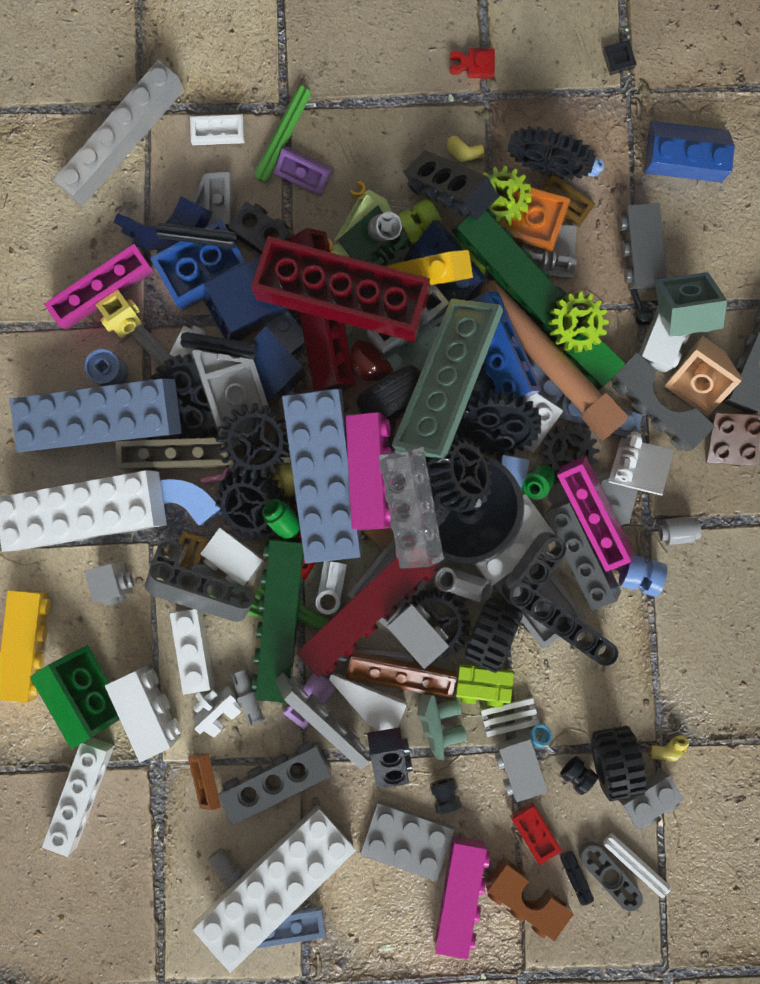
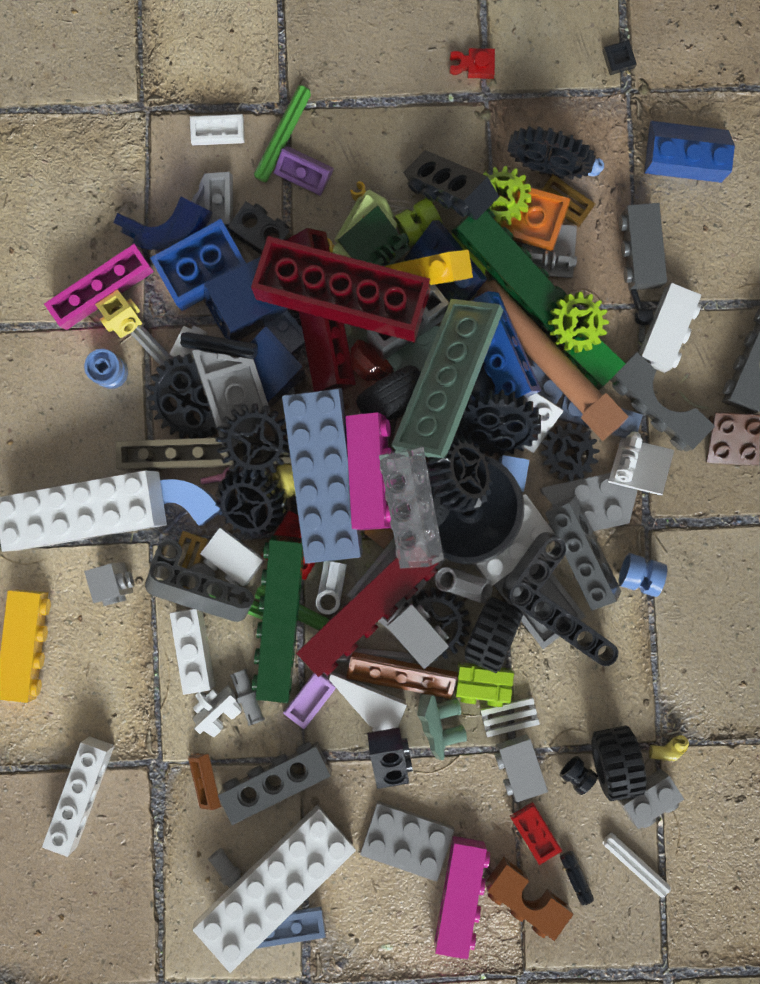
sand blue brick [9,379,182,452] -> none
green brick [30,644,120,749] -> none
light grey brick [53,60,184,207] -> none
white brick [105,665,181,763] -> none
black axle [156,223,237,248] -> none
green brick [262,499,300,539] -> none
light grey plate [276,672,369,770] -> none
light grey wheel [367,212,402,242] -> none
black wheel [430,778,462,814] -> none
light yellow arm [447,136,485,162] -> none
green brick [523,465,555,500] -> none
medium azure hinge [528,724,552,748] -> none
dark pink brick [557,456,633,572] -> none
dark grey beam [579,842,643,911] -> none
sand green slope [655,272,727,337] -> none
light grey brick [658,516,701,546] -> none
light nougat slope [664,335,742,417] -> none

